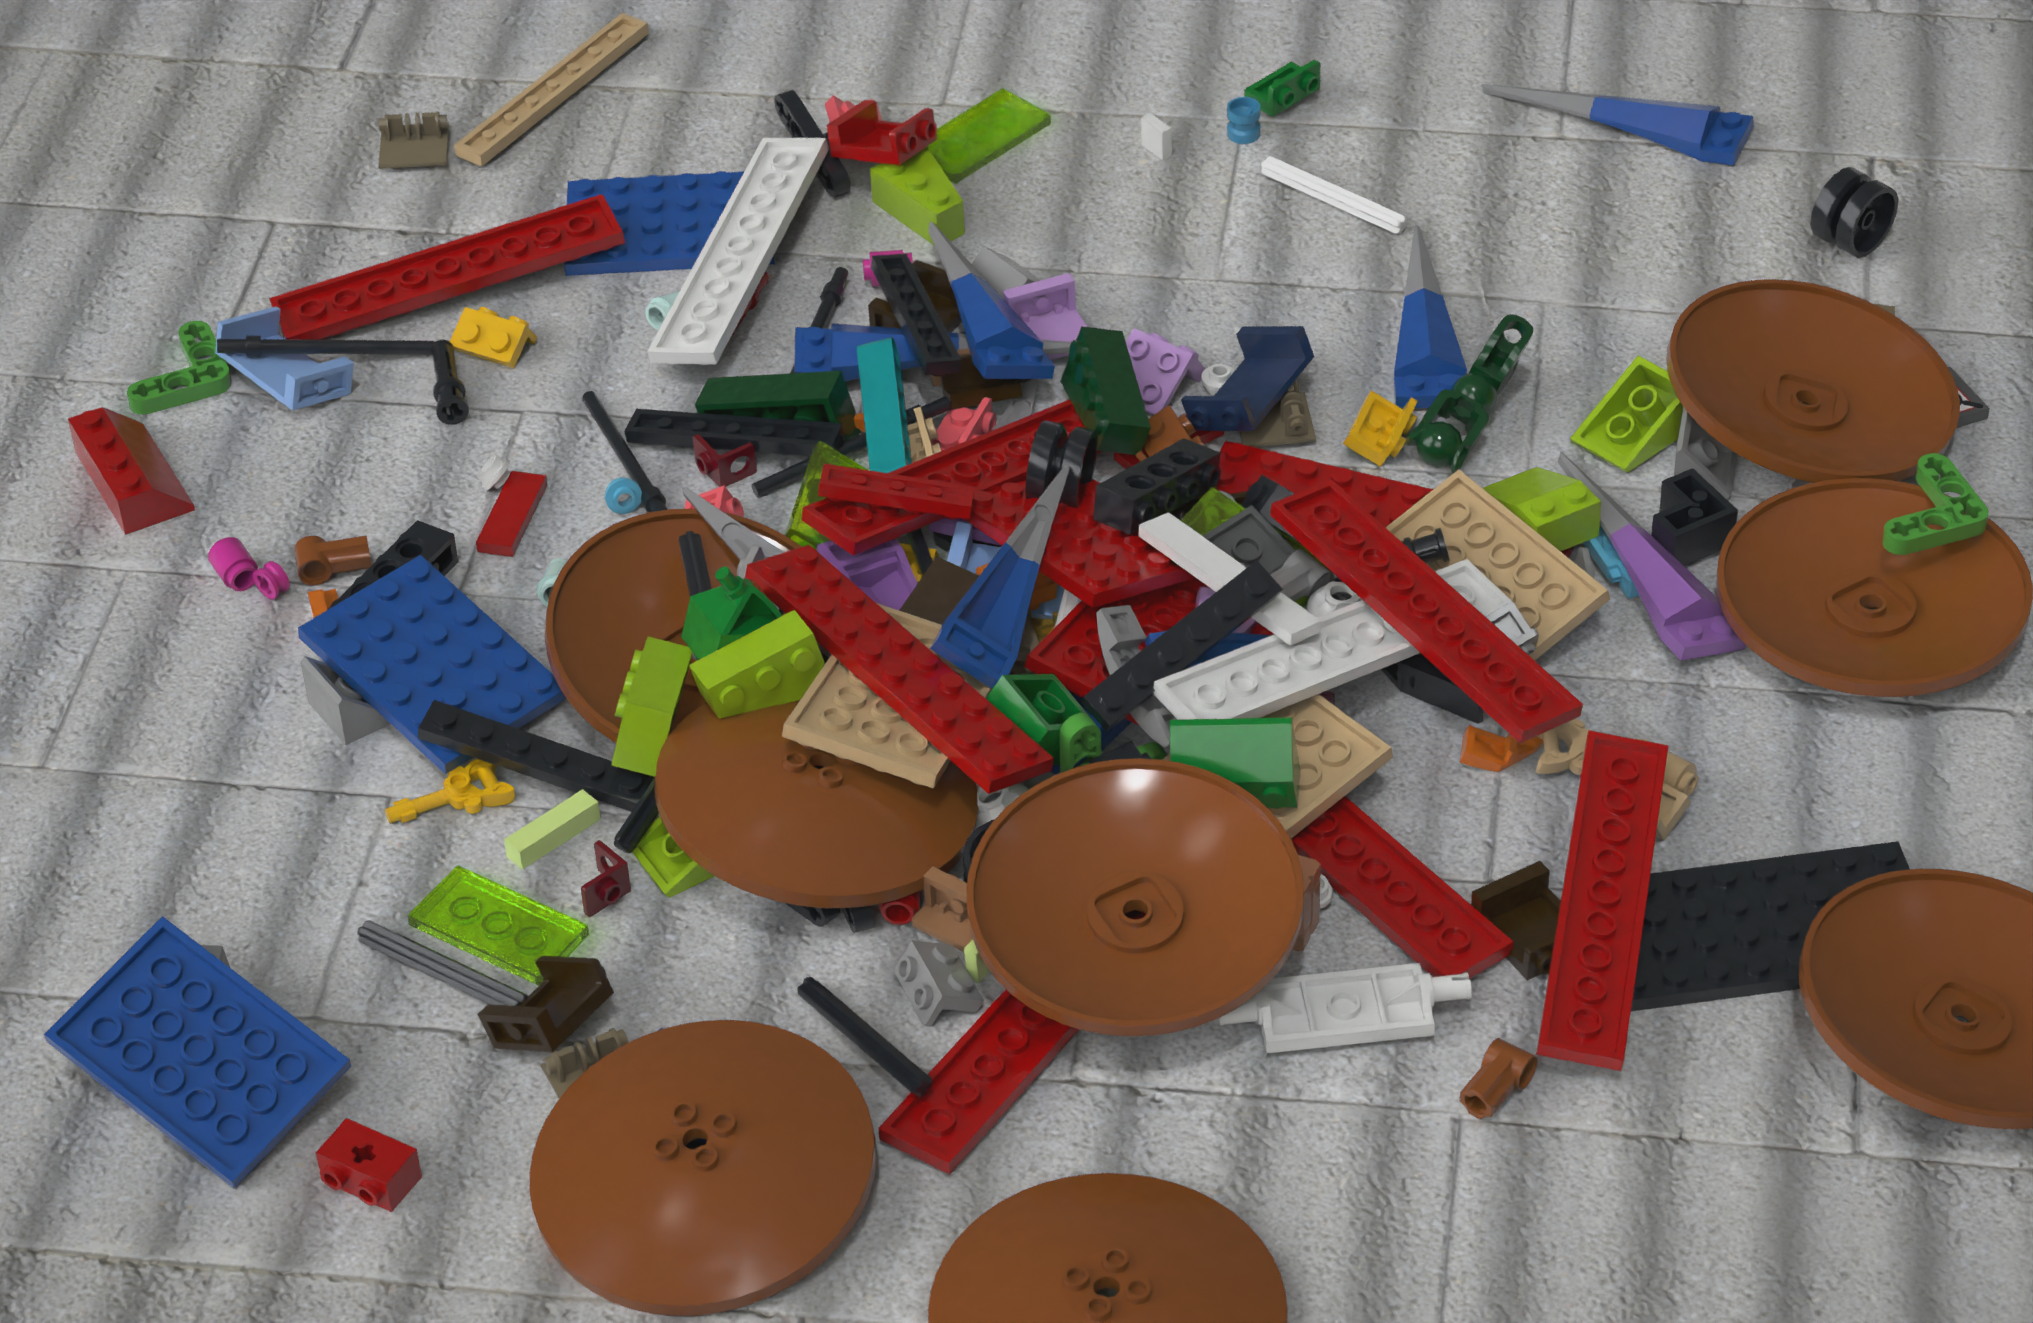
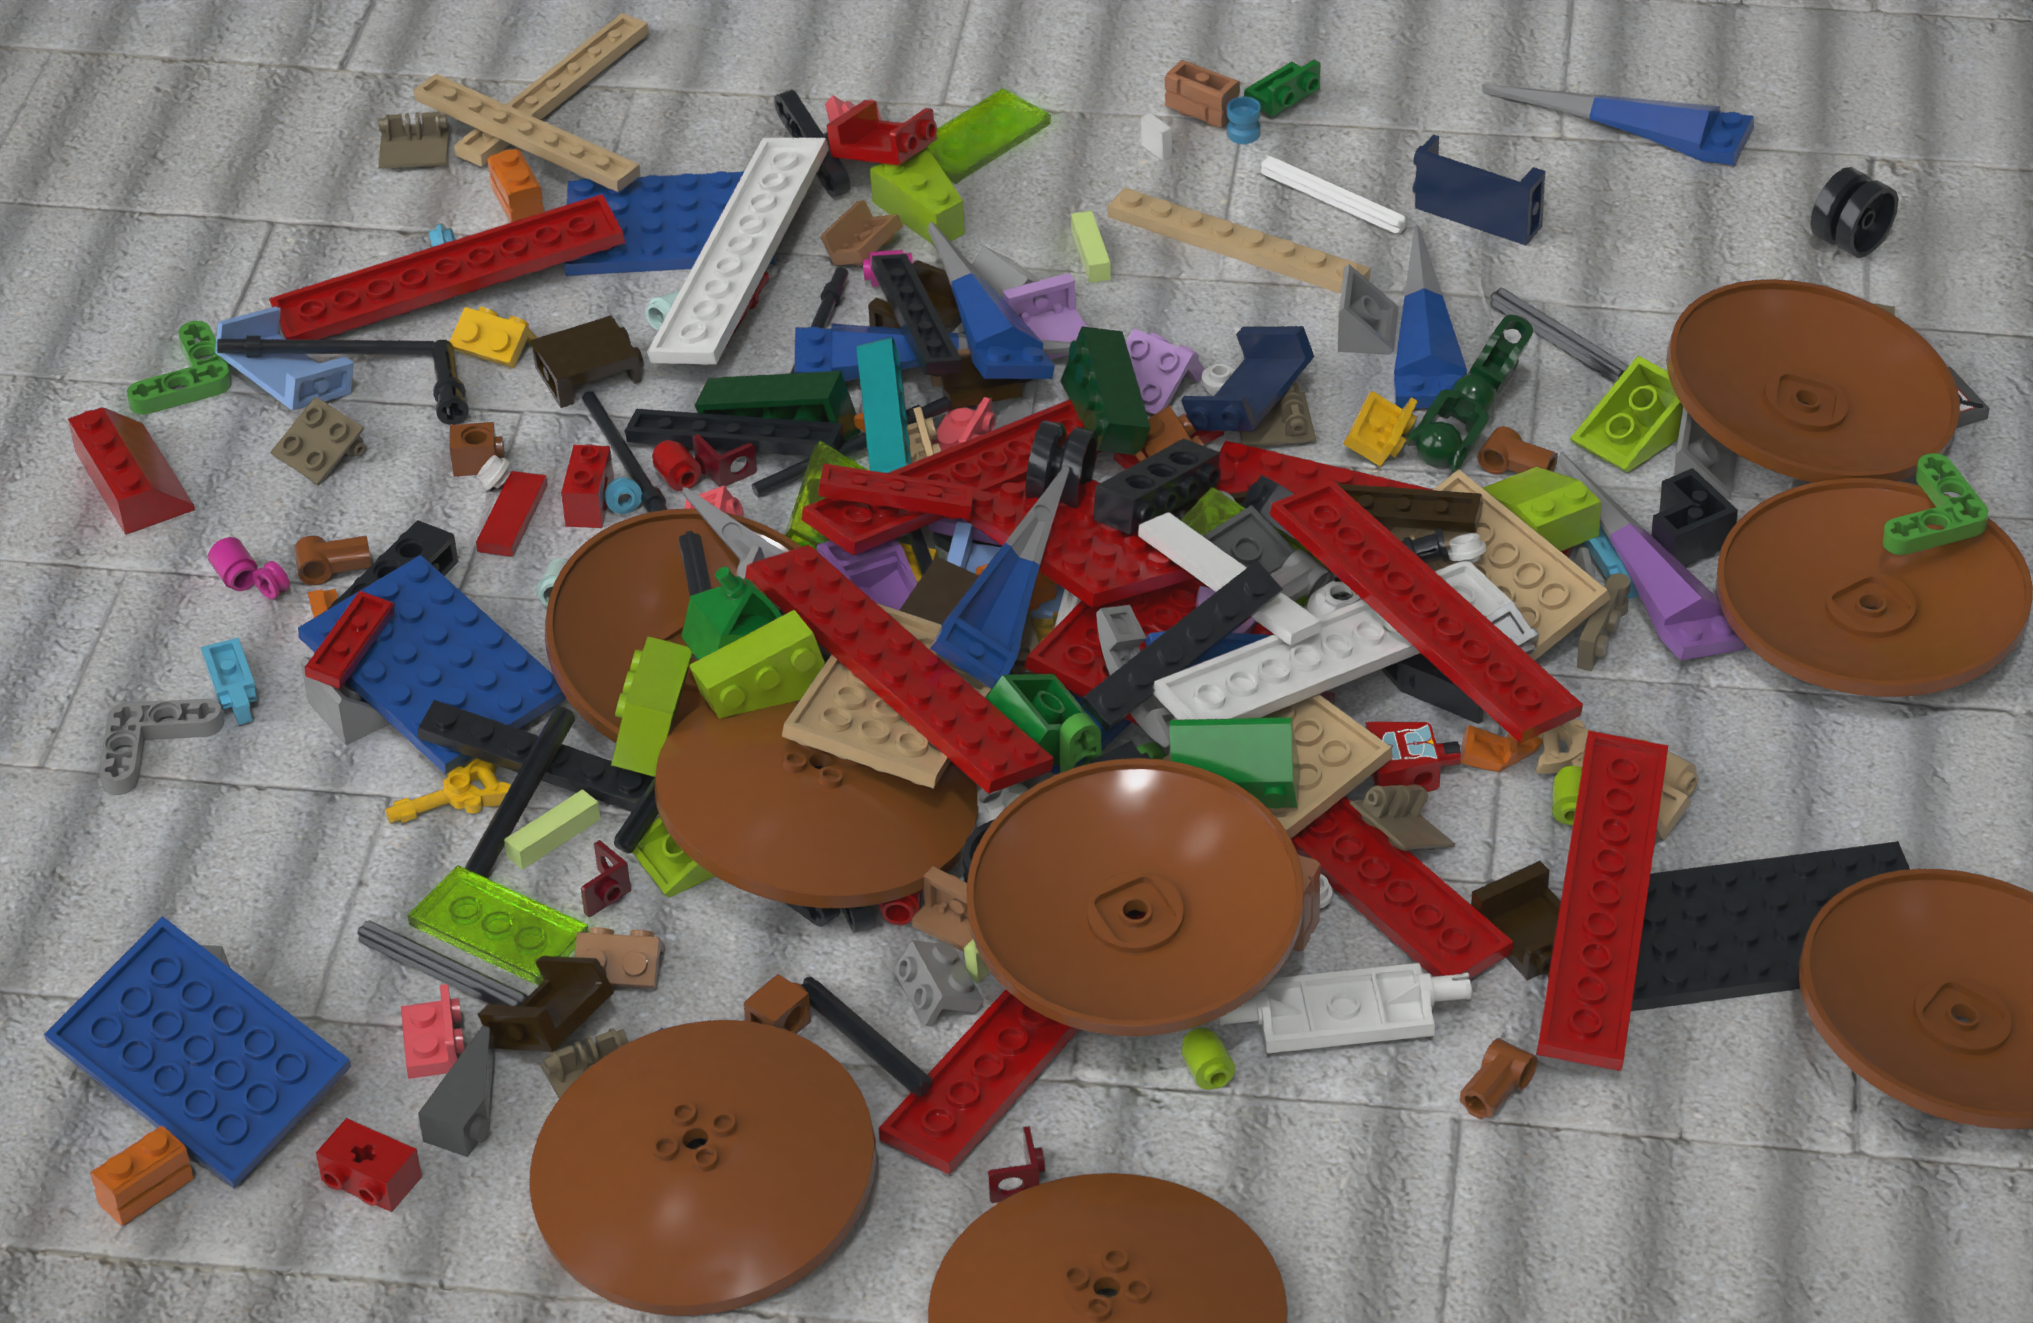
none -> orange brick [90,1126,194,1226]
none -> light grey beam [99,699,224,795]
none -> medium azure hinge [201,638,257,725]
none -> dark tan hinge [270,396,366,485]
none -> red tile [305,591,395,689]
none -> coral bracket [401,984,465,1079]
none -> tan plate [413,73,641,192]
none -> dark grey slope [418,1025,494,1157]
none -> medium azure plate [429,223,456,247]
none -> dark orange brick [449,422,504,477]
none -> black axle [465,706,575,880]
none -> orange brick [487,149,544,222]
none -> dark brown panel [532,315,644,408]
none -> red brick [561,444,614,528]
none -> medium nougat bracket [575,927,665,989]
none -> red brick [652,440,701,491]
none -> dark orange brick [743,974,811,1034]
none -> medium nougat bracket [821,200,903,266]
none -> dark red bracket [988,1126,1045,1203]
none -> yellowish green piece [1071,211,1111,283]
none -> tan plate [1108,188,1371,294]
none -> nougat brick [1165,60,1240,128]
none -> lime brick [1181,1027,1235,1090]
none -> dark brown plate [1337,484,1483,533]
none -> light grey slope [1338,264,1399,355]
none -> dark tan hinge [1350,785,1455,851]
none -> red torso [1365,721,1461,792]
none -> dark blue panel [1412,134,1546,246]
none -> white plate [1448,533,1487,563]
none -> dark orange piece [1477,426,1558,475]
none -> axle [1490,288,1629,383]
none -> lime brick [1552,766,1582,825]
none -> dark tan plate [1577,573,1631,672]

